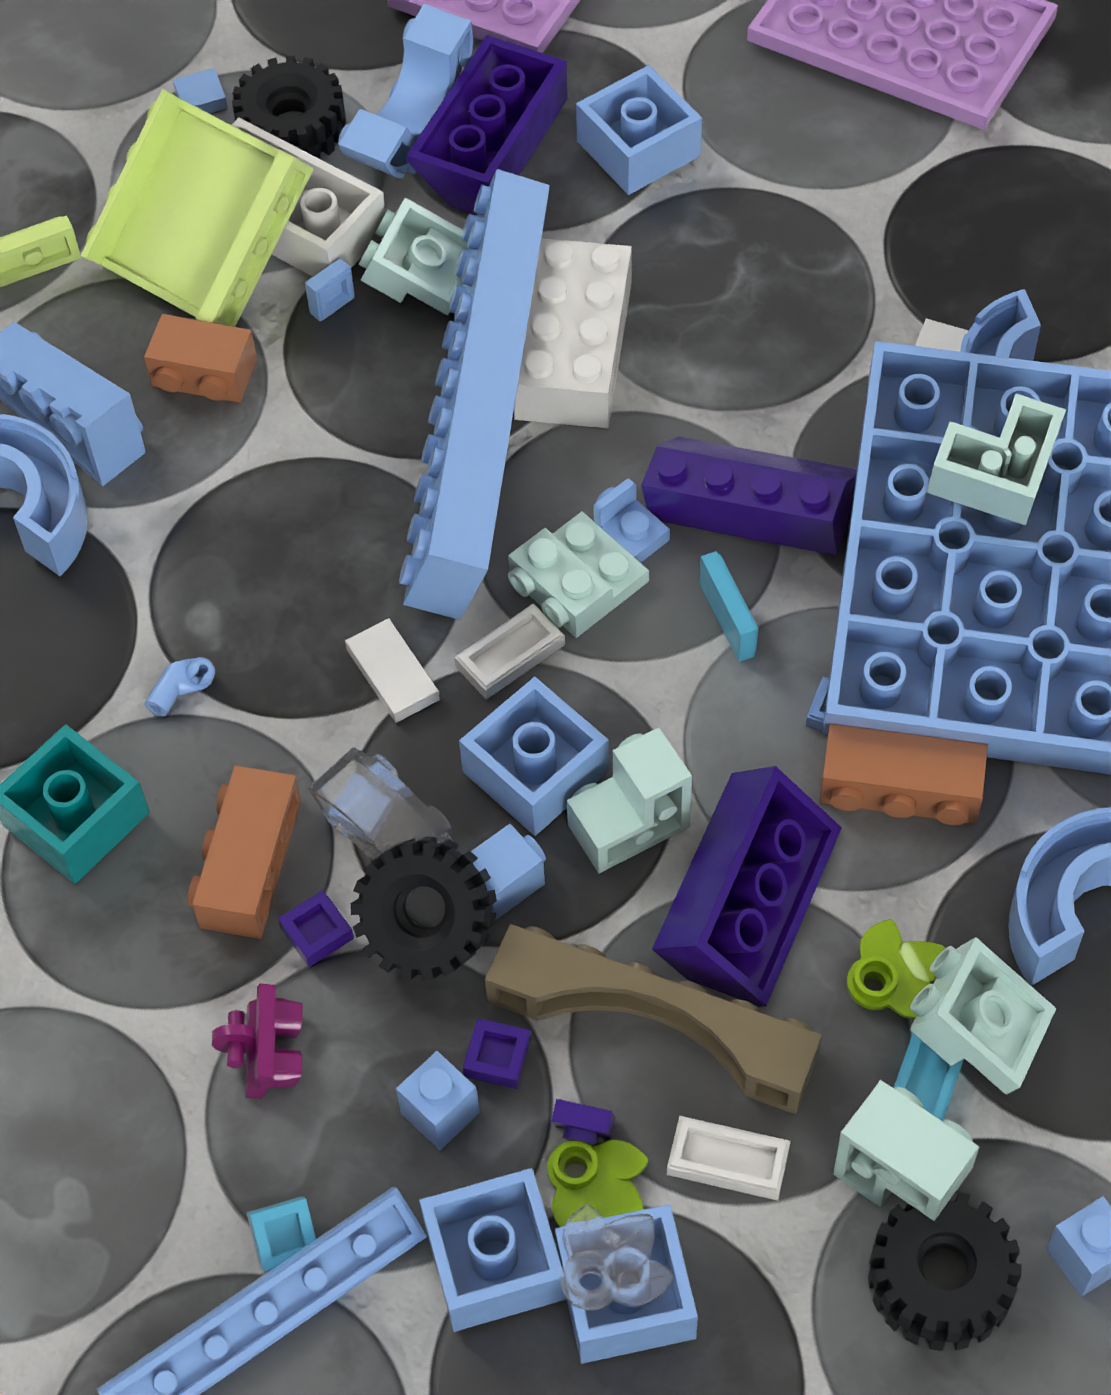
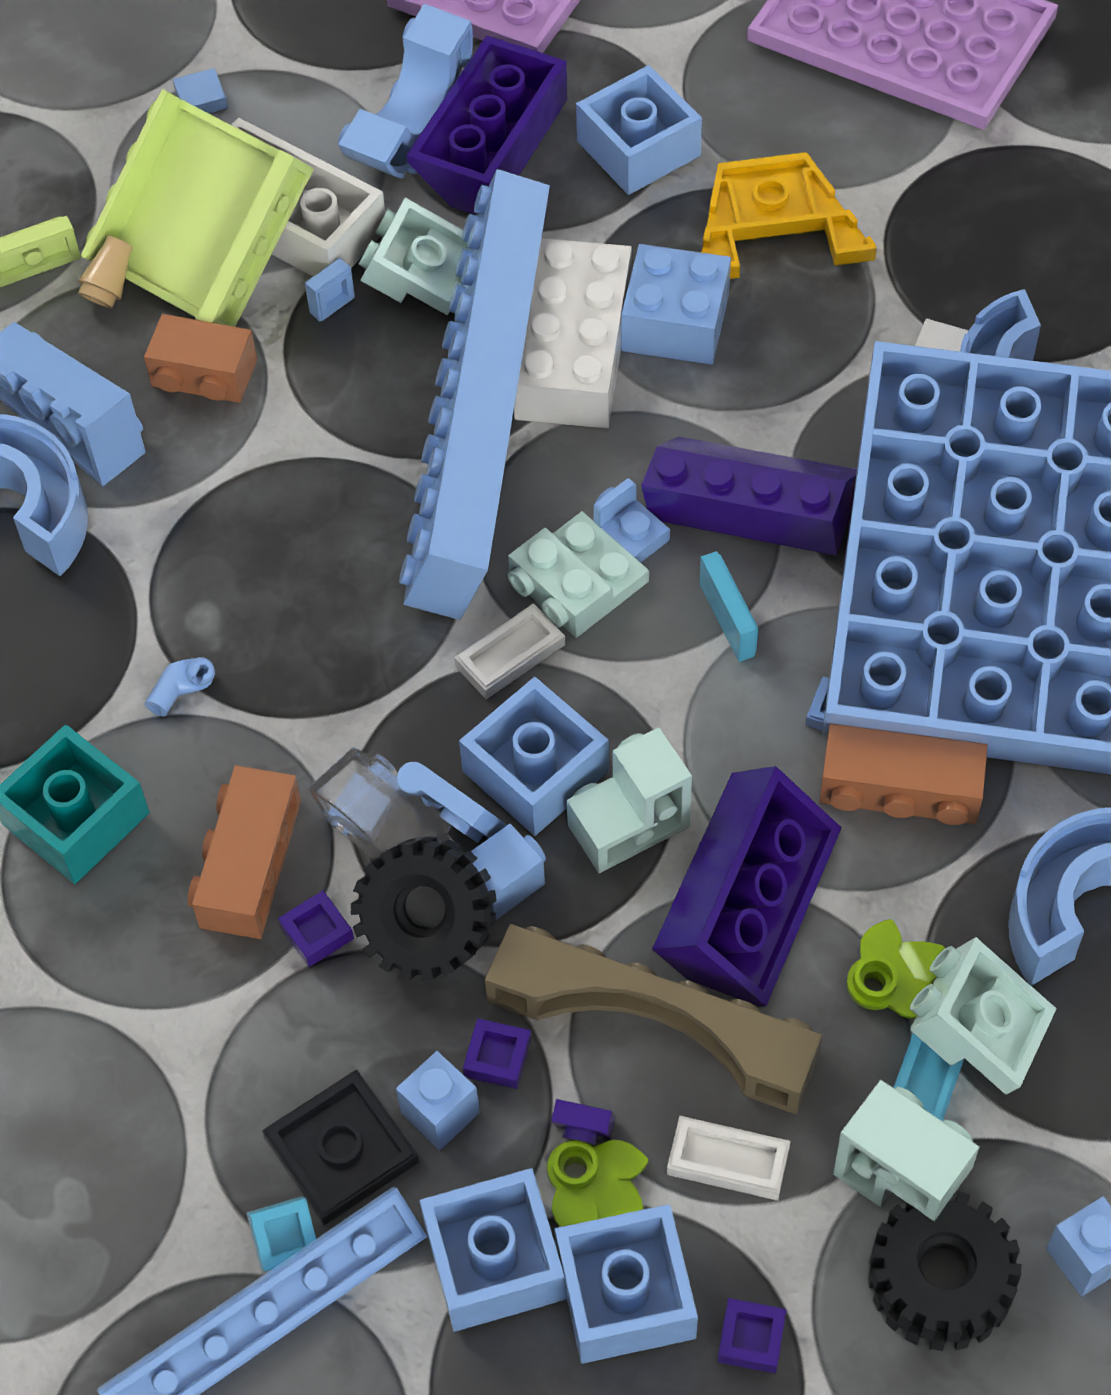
magenta hips [212,983,303,1099] -> none
black tyre [232,56,347,160] -> none
white tile [345,618,440,723] -> none
clear plate [560,1203,674,1311] -> none
light aqua brick [927,394,1066,525] -> none
none -> tan cone [78,236,133,309]
none -> black tile [262,1069,419,1225]
none -> light blue plate [397,762,507,843]
none -> light blue brick [621,244,731,365]
none -> yellow wing [701,152,877,279]
none -> dark purple plate [718,1298,787,1374]

